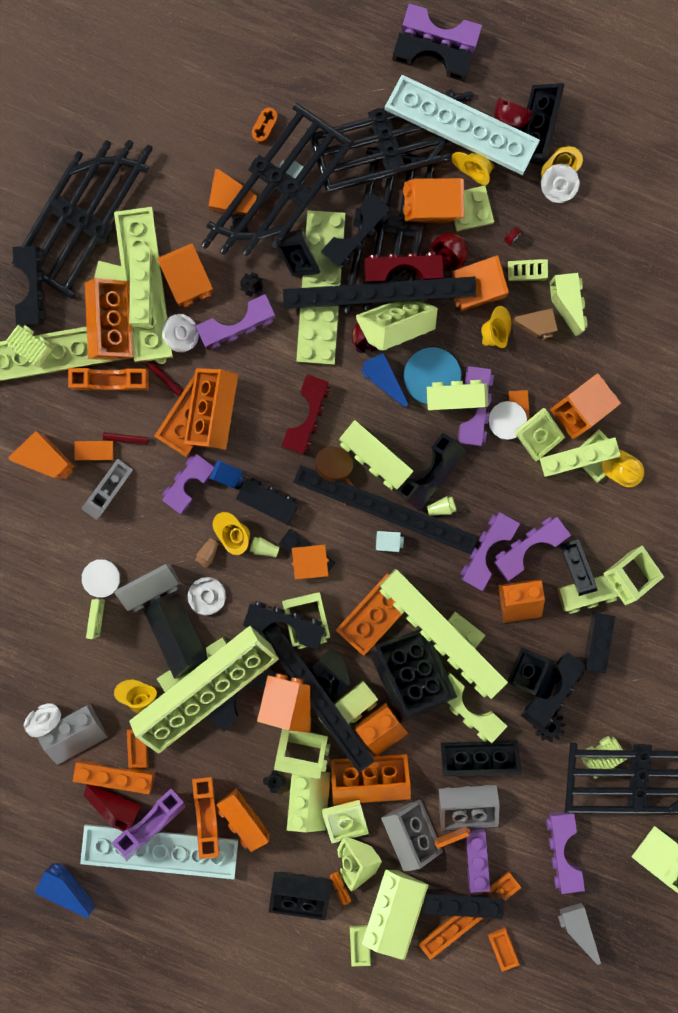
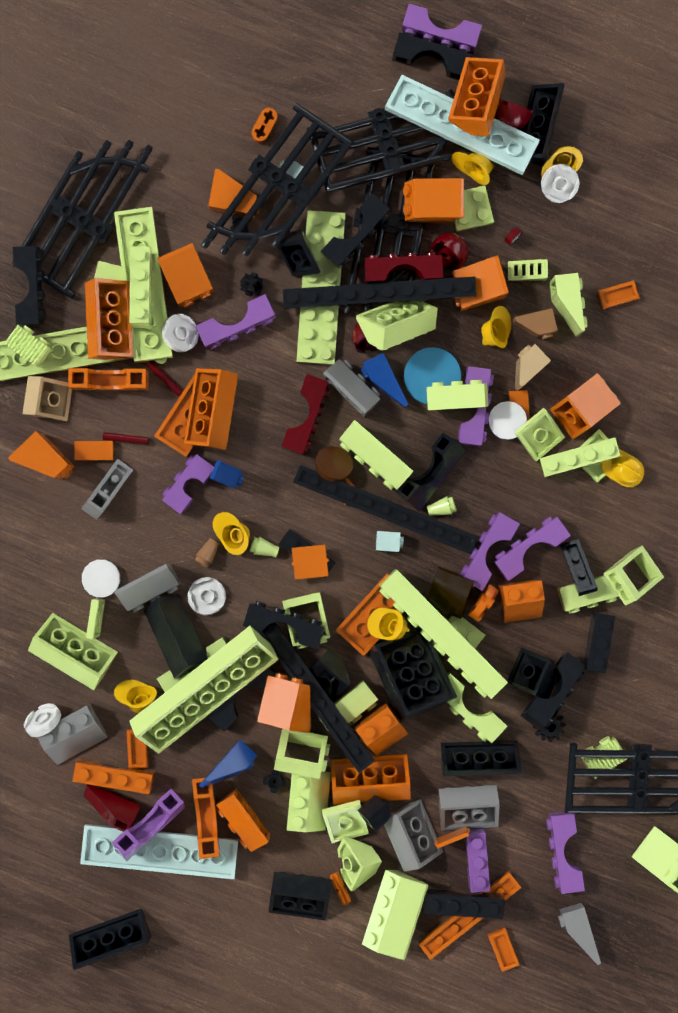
blue slope [35,863,96,919] -> none
black brick [236,478,298,525] -> none
yellowish green tile [350,925,371,966] -> none
none -> tan slope [22,376,72,421]
none -> yellowish green slope [28,613,118,690]
none -> black slope [69,909,151,970]
none -> blue slope [199,739,257,788]
none -> light grey slope [323,359,381,417]
none -> black brick [357,795,393,832]
none -> yellow piece [367,608,410,641]
none -> dark brown slope [427,567,474,619]
none -> orange slope [448,57,506,136]
none -> orange plate [468,584,499,622]
none -> tan slope [515,344,551,391]
none -> orange tile [597,280,640,310]

